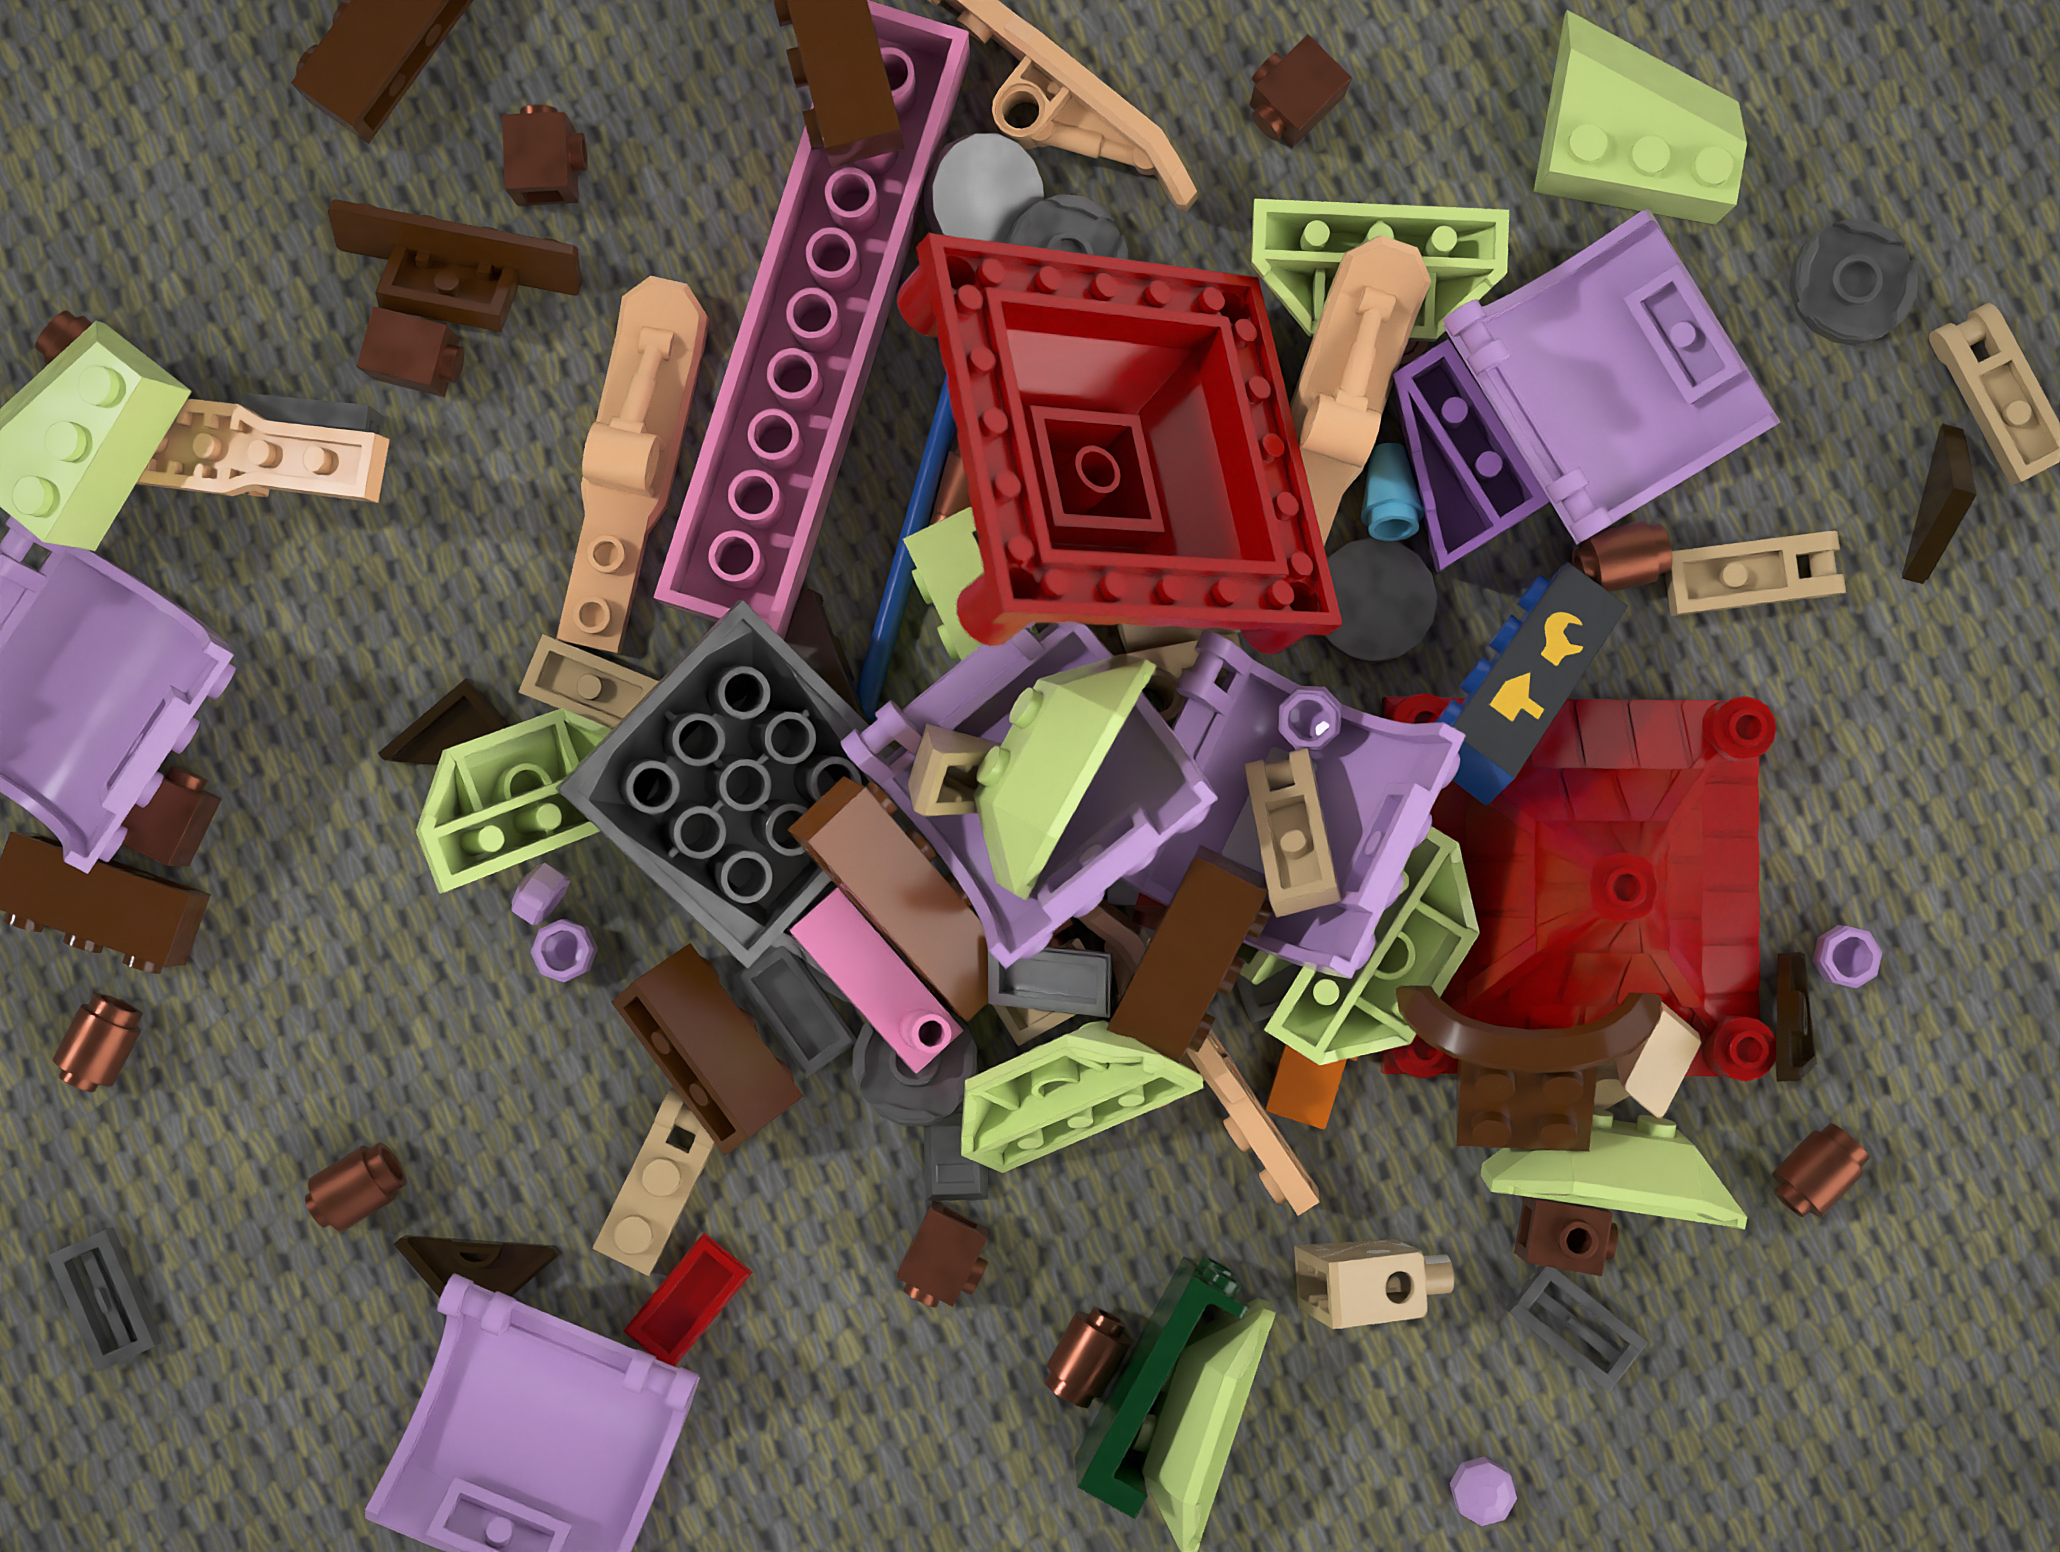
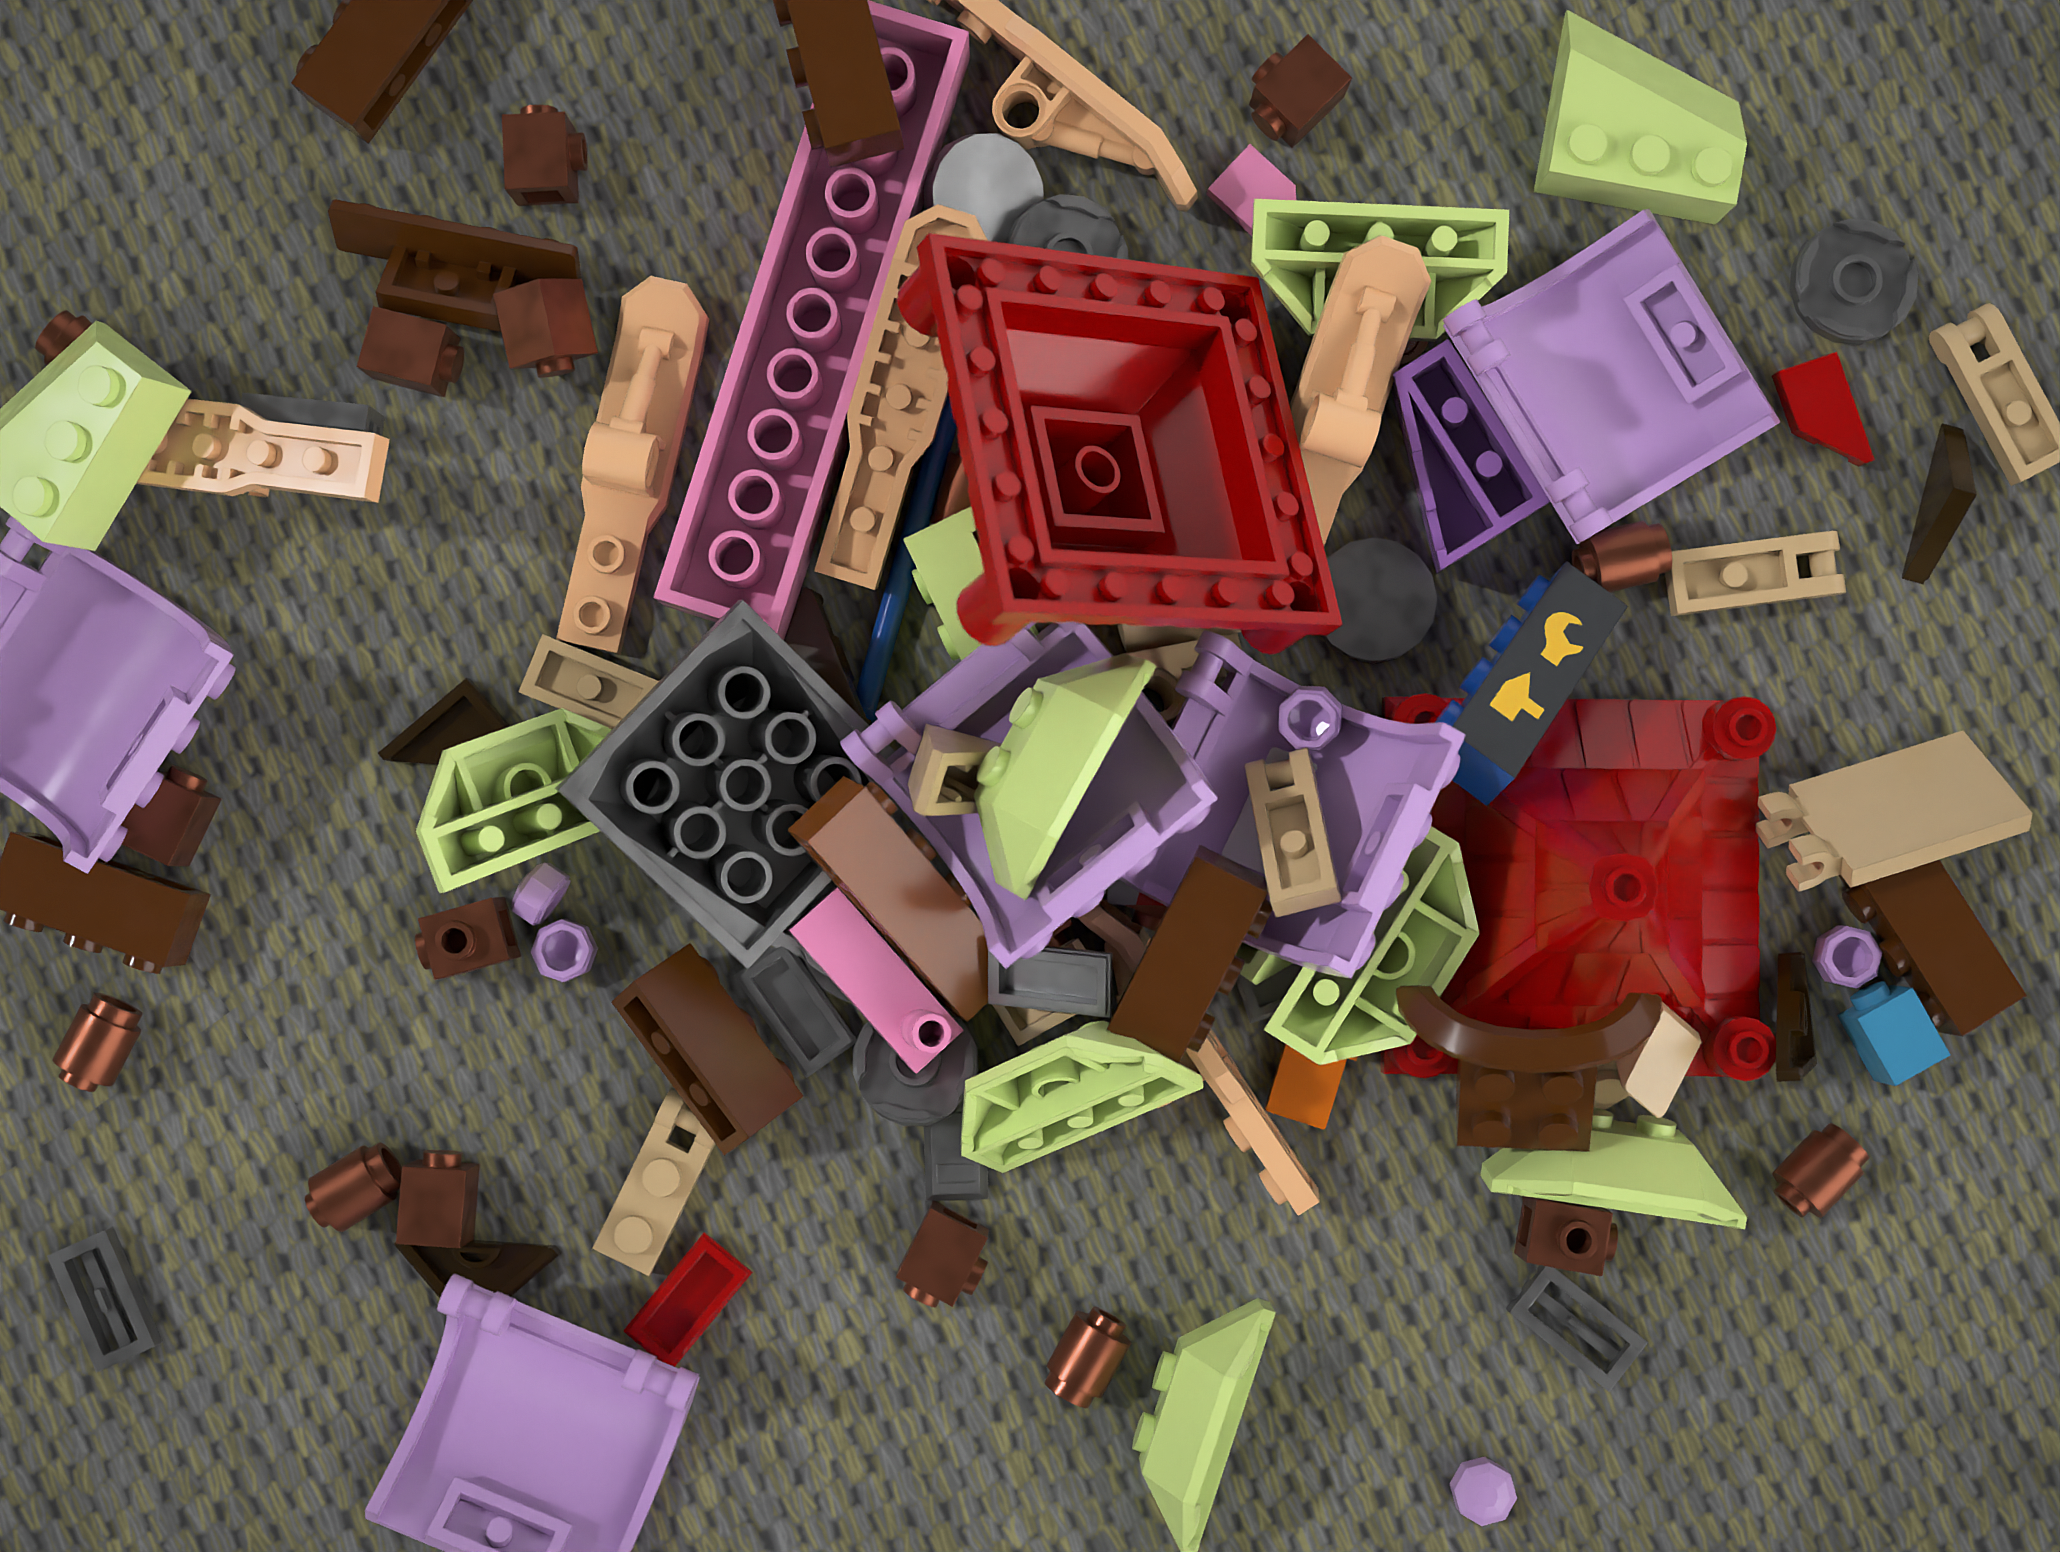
dark green panel [1074,1255,1249,1519] -> none
tan torso [1294,1239,1454,1329] -> none
medium azure cone [1361,443,1424,541] -> none
none -> copper brick [396,1150,480,1248]
none -> copper brick [415,897,521,980]
none -> copper brick [493,278,598,378]
none -> light nougat piece [814,204,988,590]
none -> bright pink tile [1206,144,1296,236]
none -> tan tile [1756,731,2033,892]
none -> red tile [1772,352,1875,467]
none -> dark azure brick [1837,981,1951,1086]
none -> reddish brown brick [1839,860,2027,1037]

